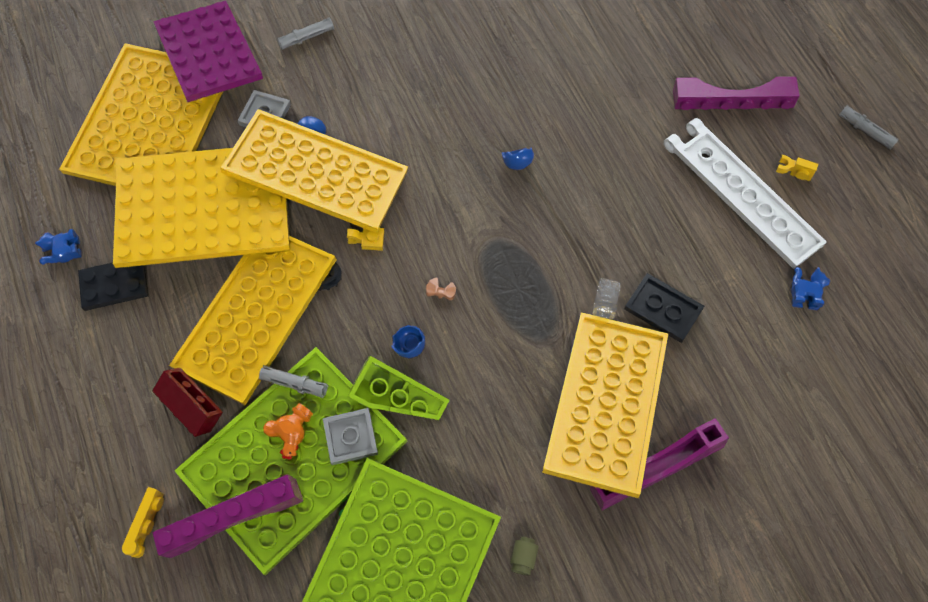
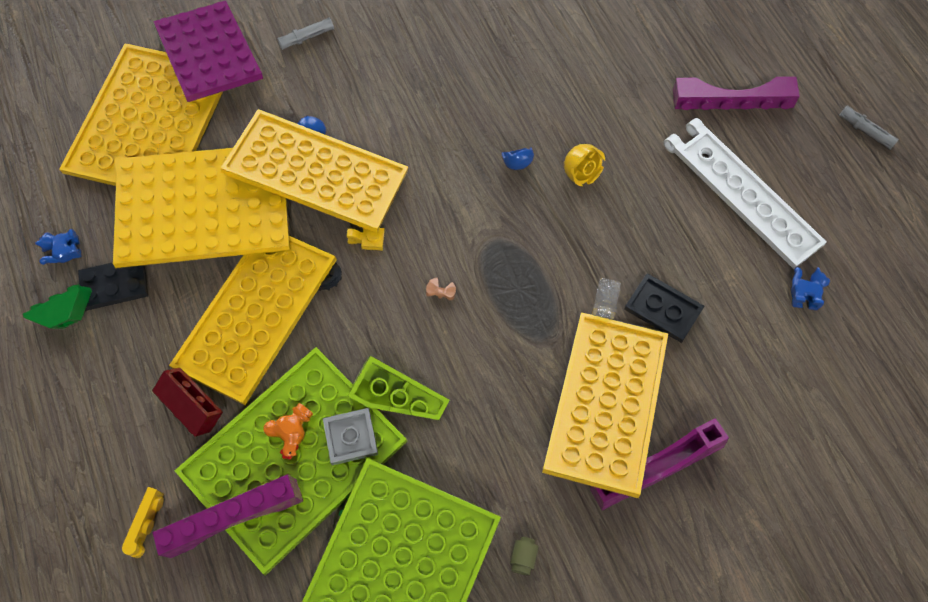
light grey plate [238,90,291,127] -> none
light grey pin [259,366,328,398] -> none
blue hair [391,325,425,359] -> none
yellow plate [776,154,818,181] -> none
none -> green slope [22,285,92,329]
none -> yellow cylinder [564,144,605,186]

